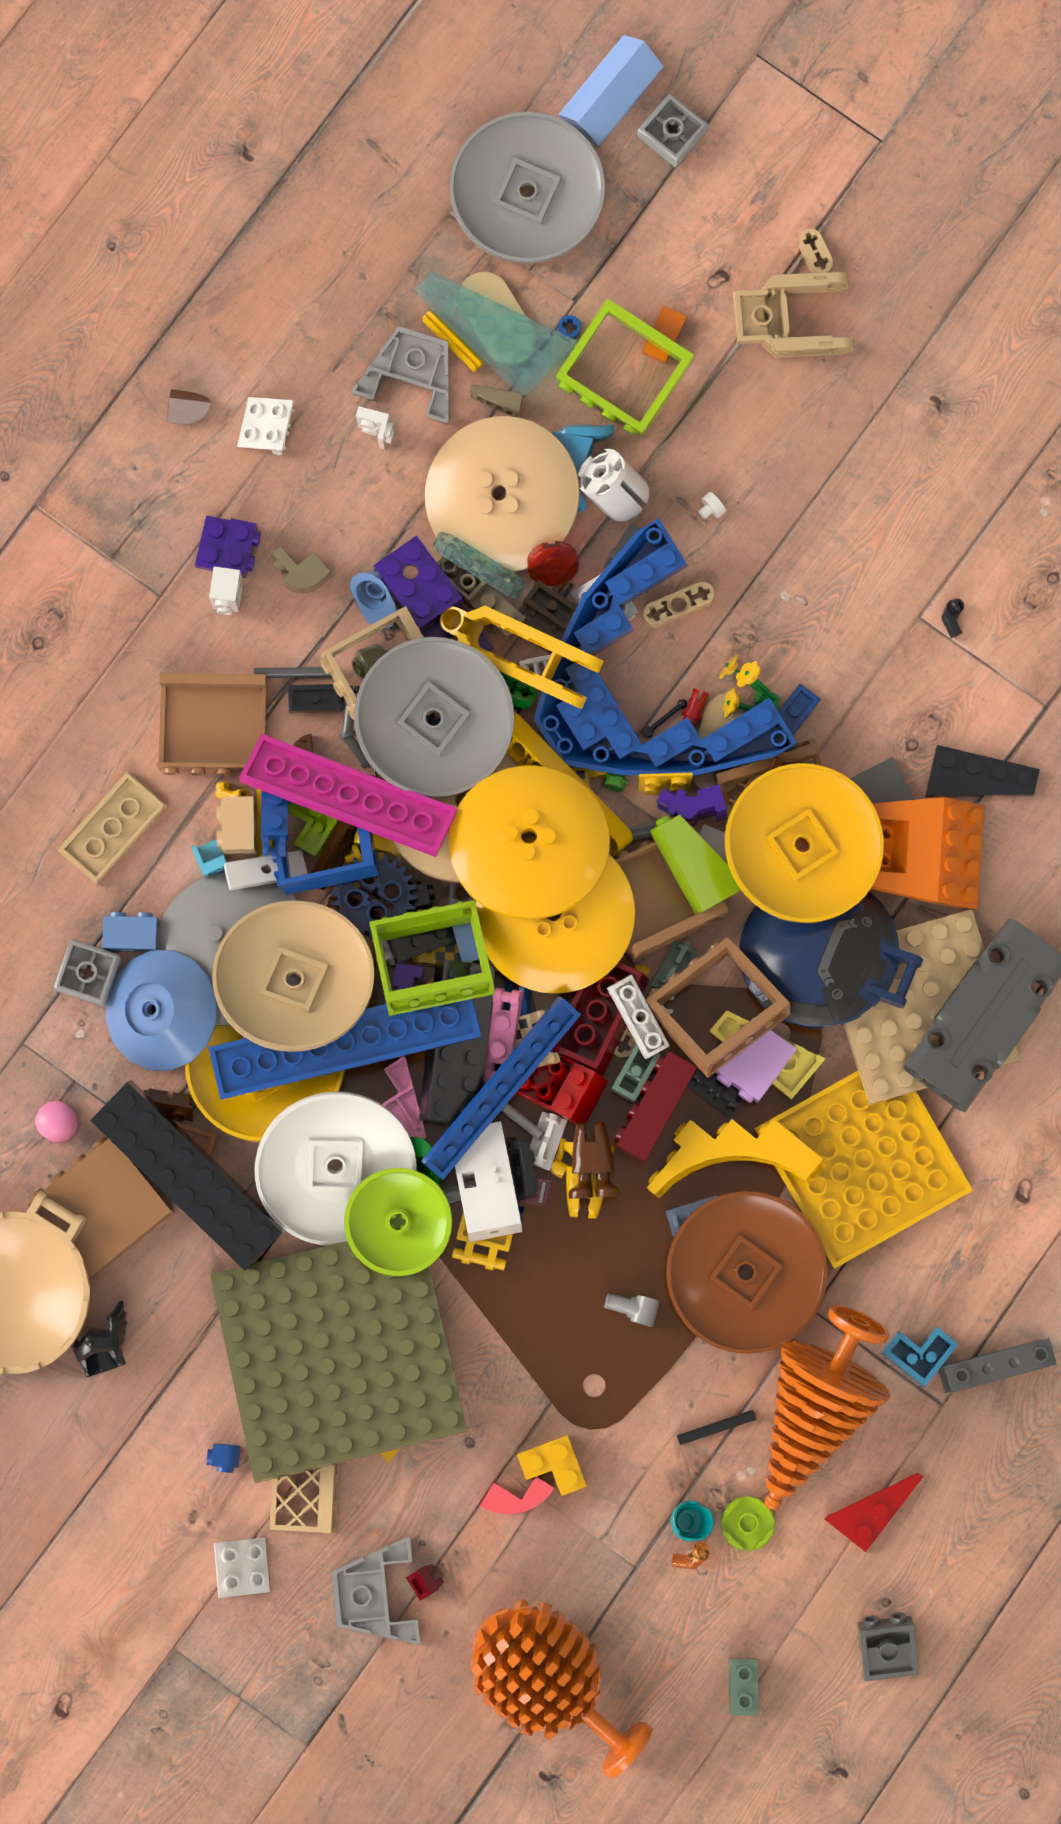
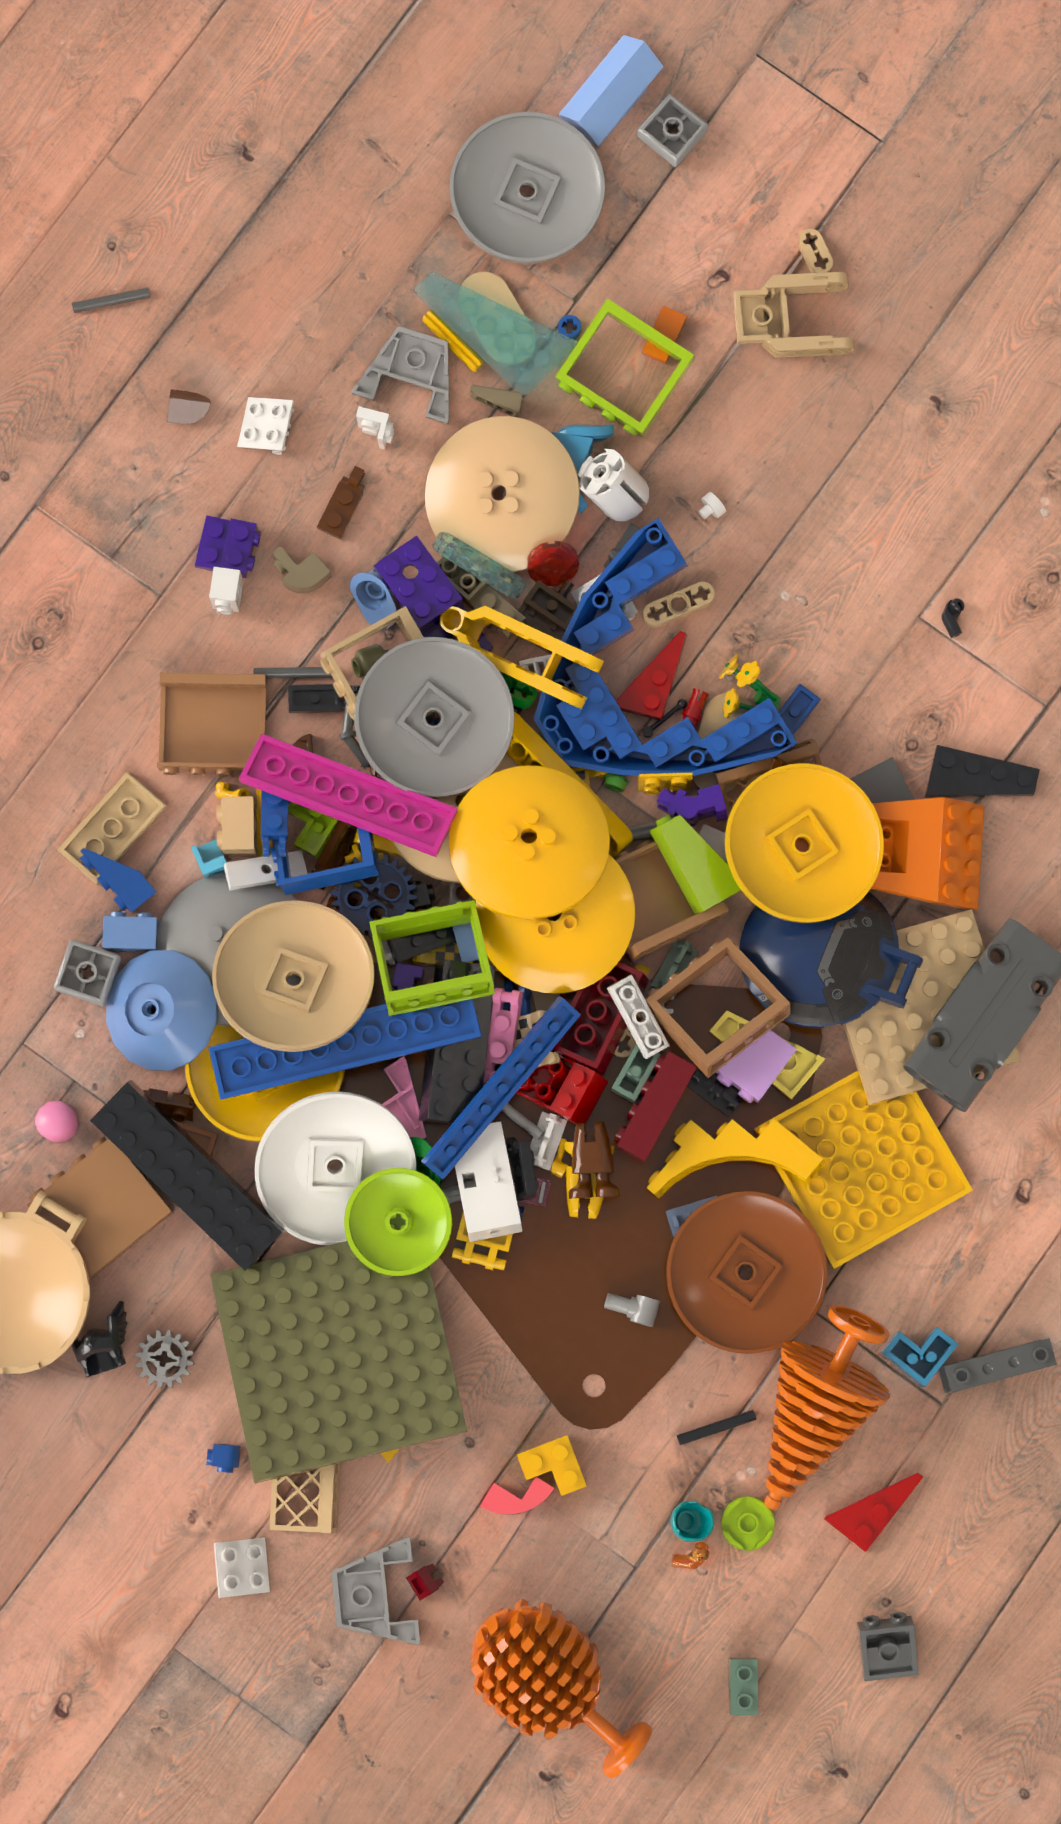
none -> dark grey bar [72,287,150,313]
none -> blue slope [80,848,156,912]
none -> light grey gear [135,1330,194,1389]
none -> reddish brown hinge [317,466,365,540]
none -> red wing [616,631,687,721]

